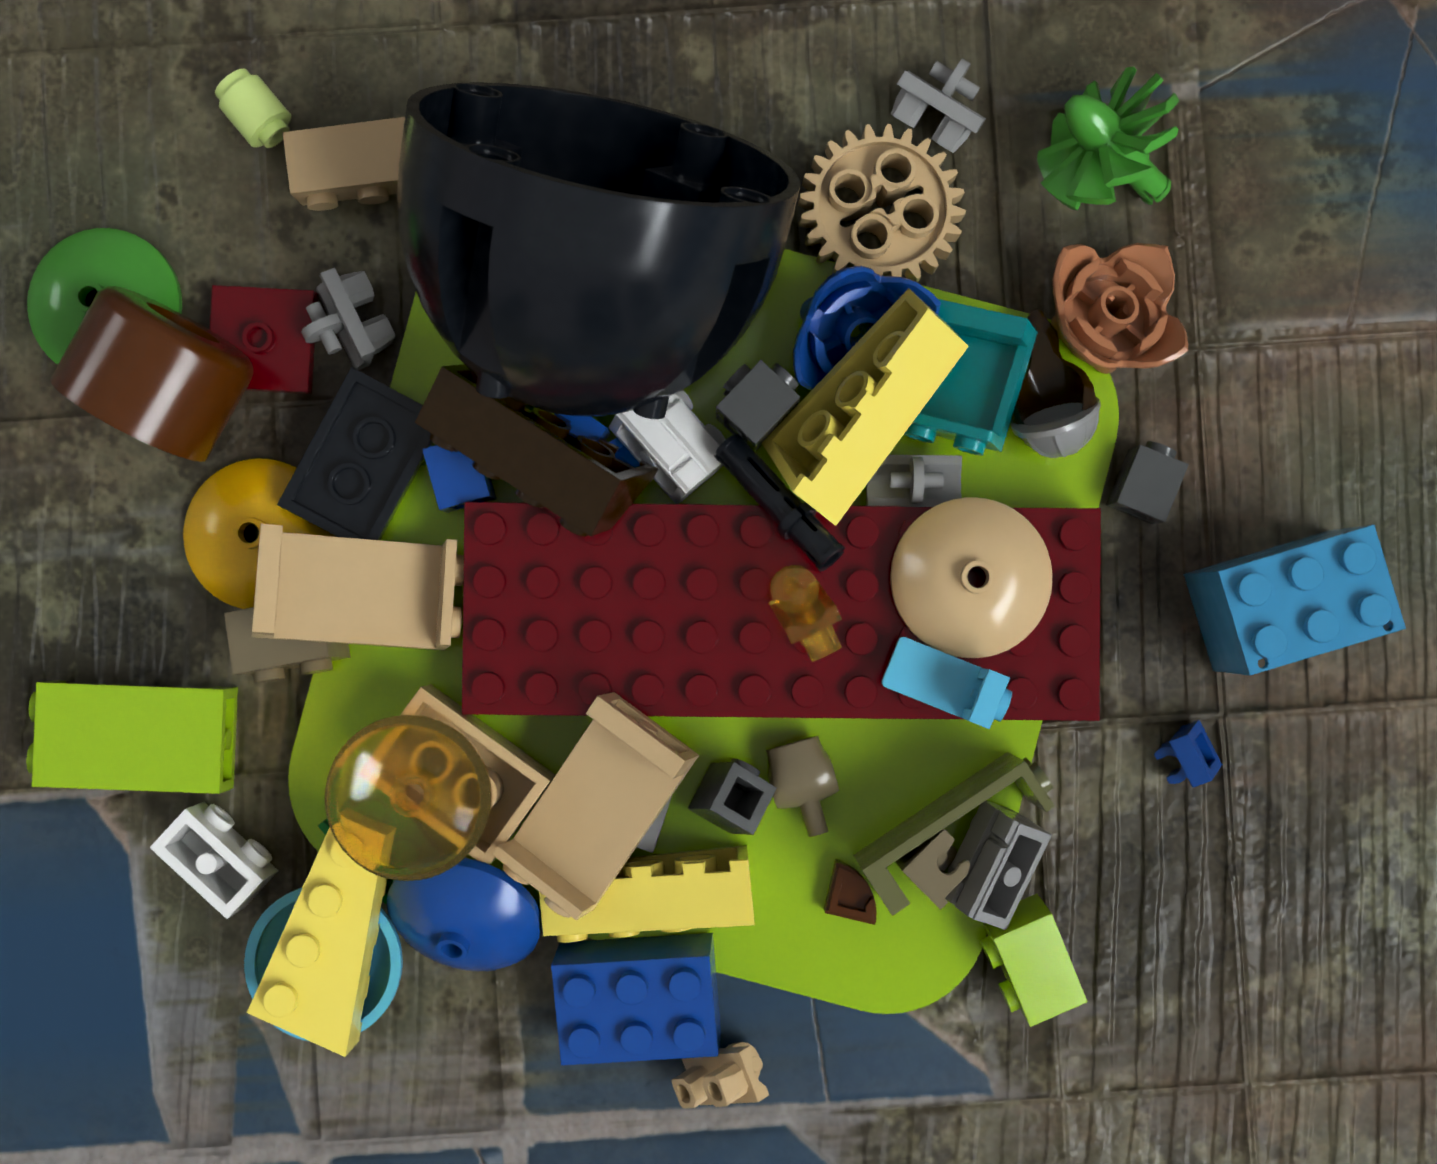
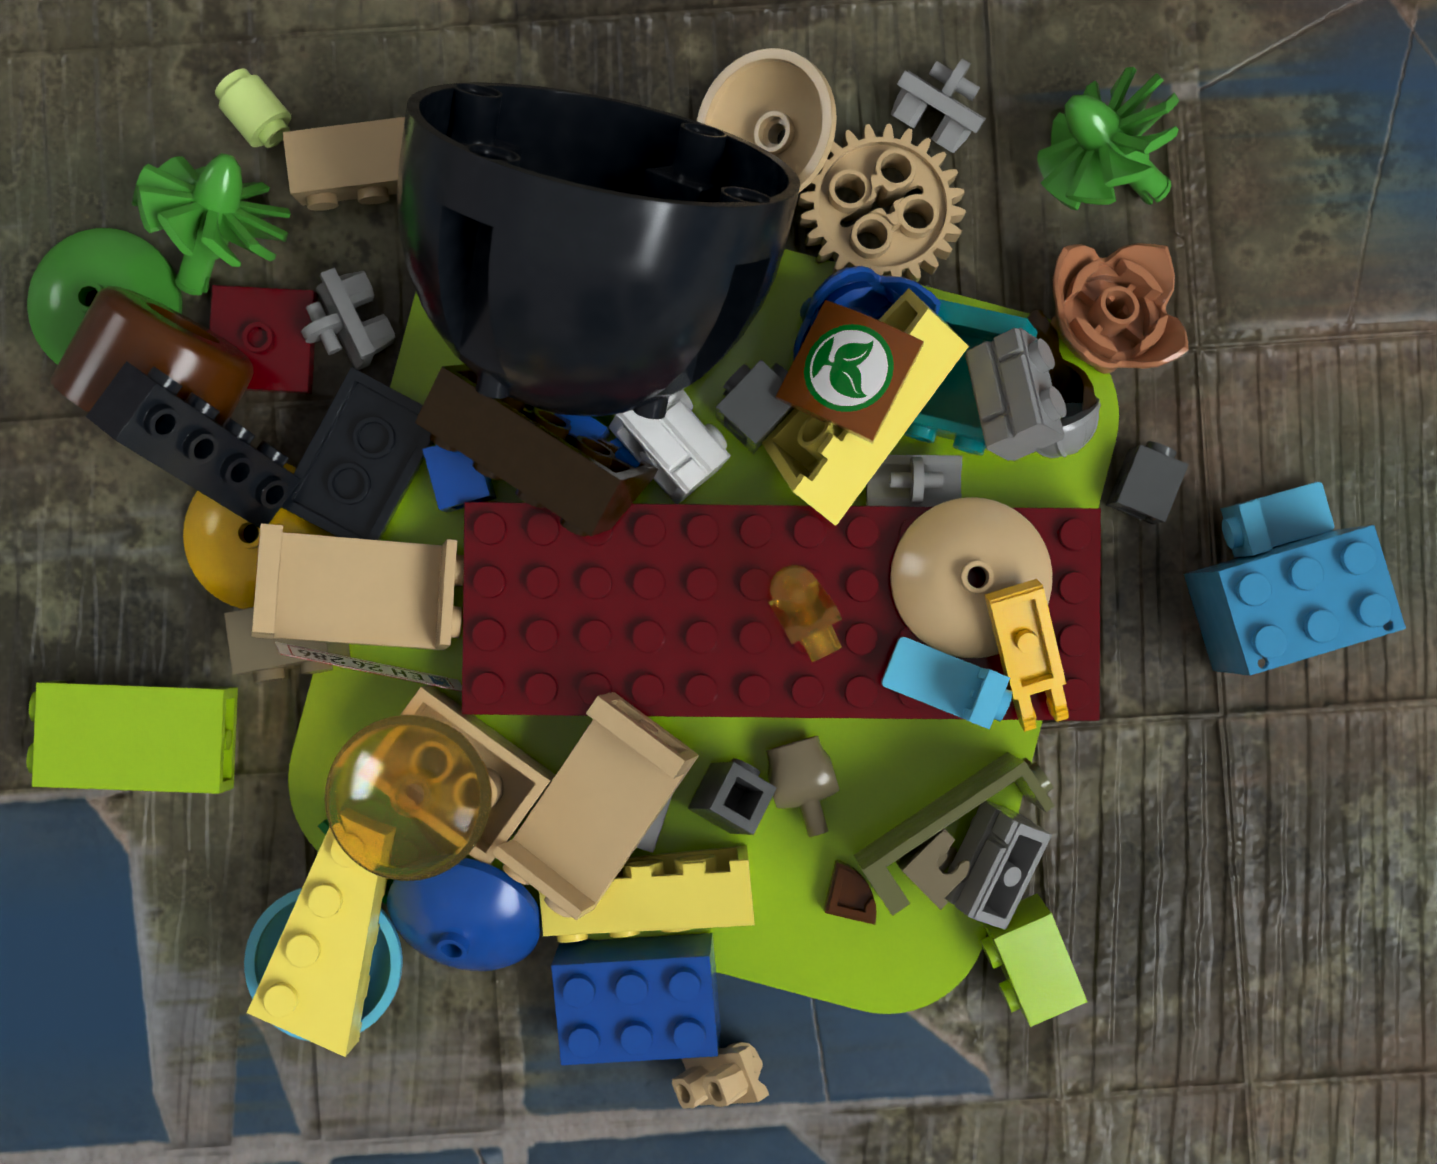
white brick [150,802,279,919] -> none
black pin [714,434,845,572] -> none
blue tile [1154,720,1222,788] -> none
none -> black brick [85,361,301,528]
none -> bright green piece [132,153,291,296]
none -> white sticker [275,642,462,692]
none -> tan dish [697,48,837,192]
none -> slope [775,300,924,444]
none -> light grey brick [965,328,1067,461]
none -> yellow hinge [984,579,1069,732]
none -> medium azure bracket [1221,482,1334,558]

